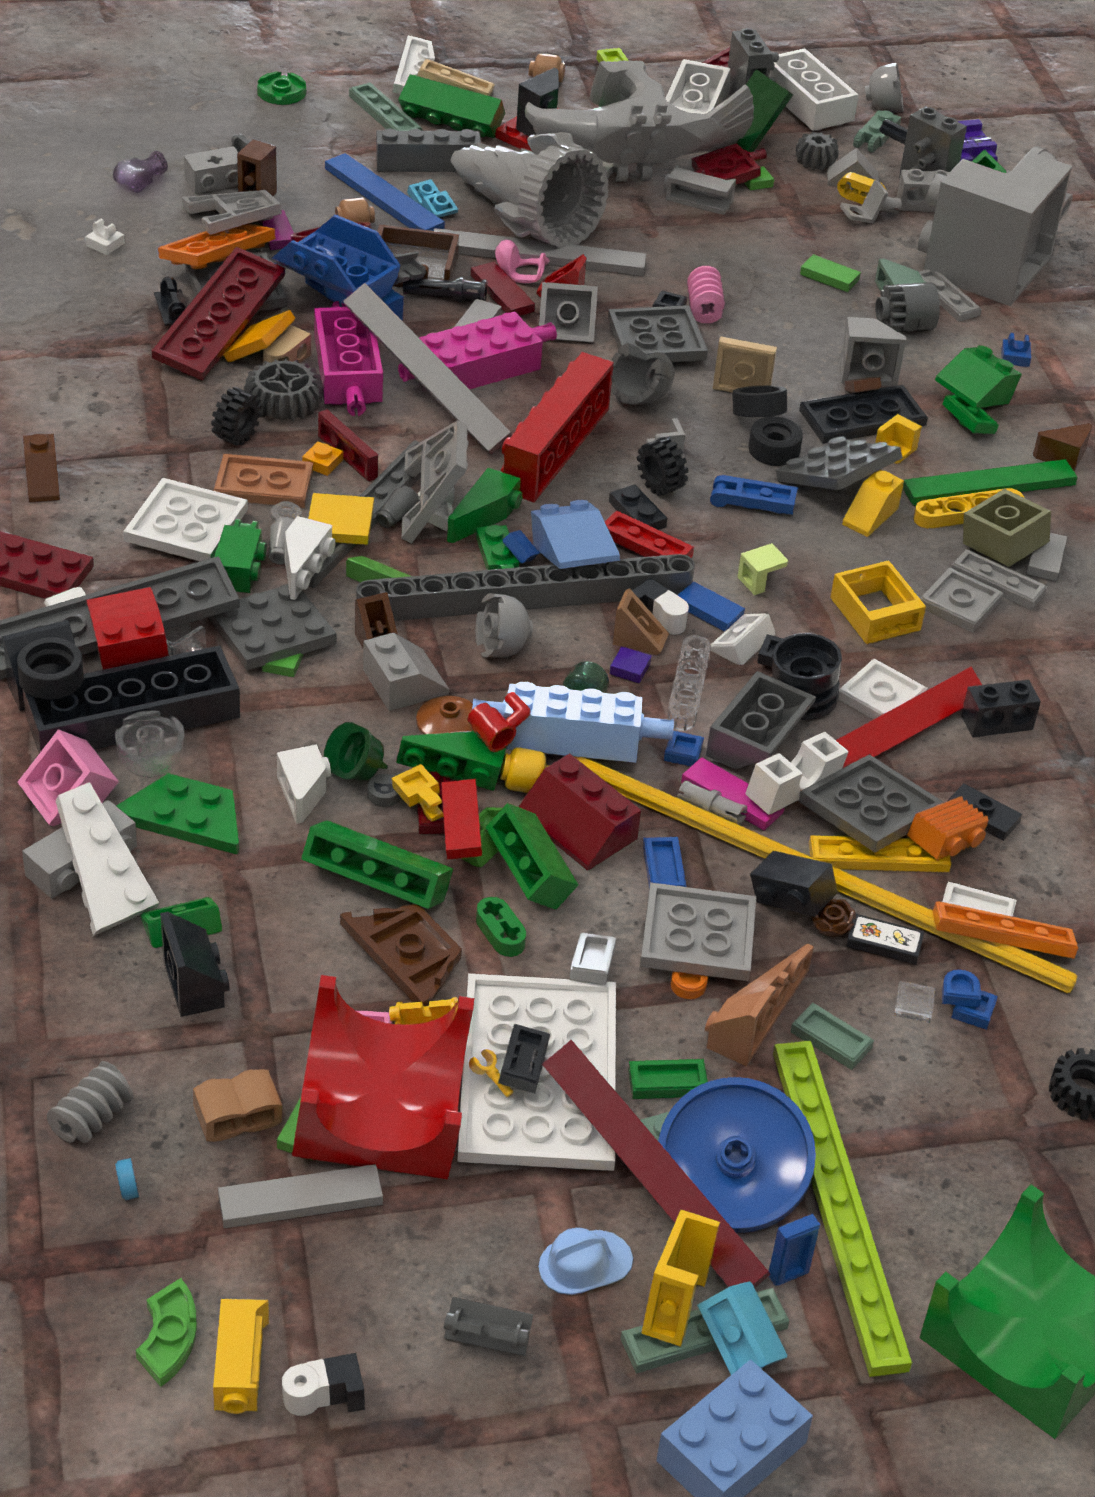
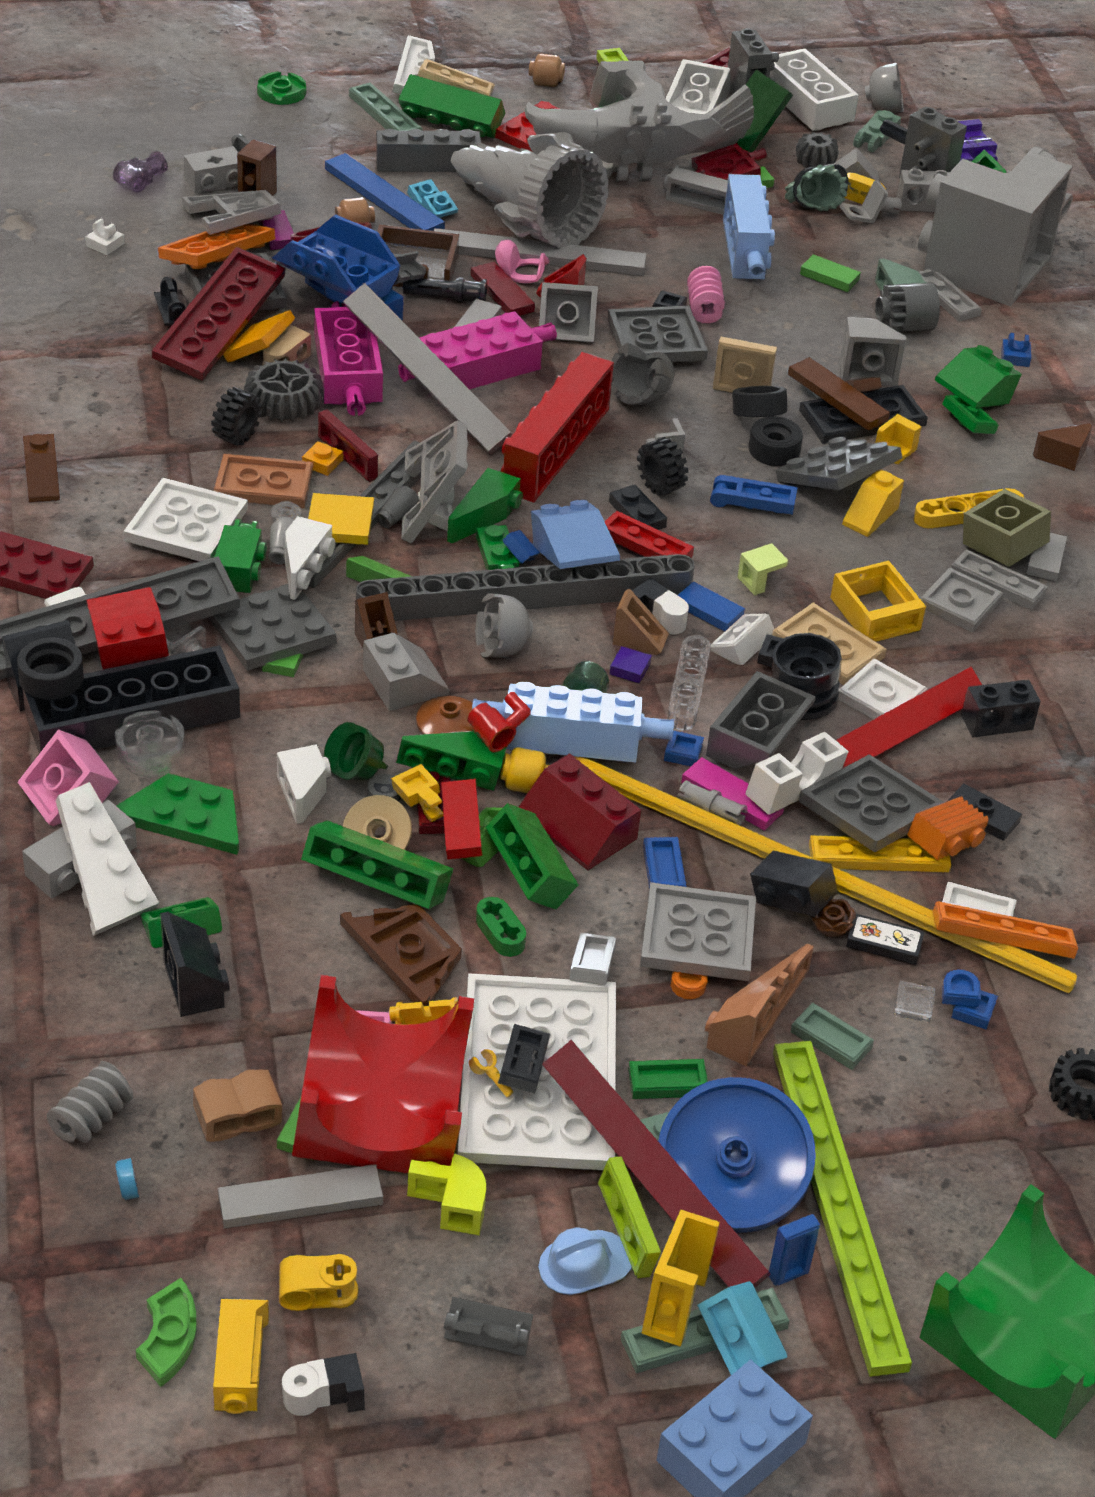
black slope [516,68,559,137] -> none
green tile [903,459,1078,506] -> none
none -> yellow piece [279,1254,359,1311]
none -> tan dish [343,795,412,850]
none -> neon yellow brick [407,1154,486,1236]
none -> lime tile [598,1156,661,1278]
none -> light blue brick [723,174,775,279]
none -> tan tile [772,603,887,685]
none -> sand green hair [785,164,849,211]
none -> reddish brown tile [788,357,890,430]

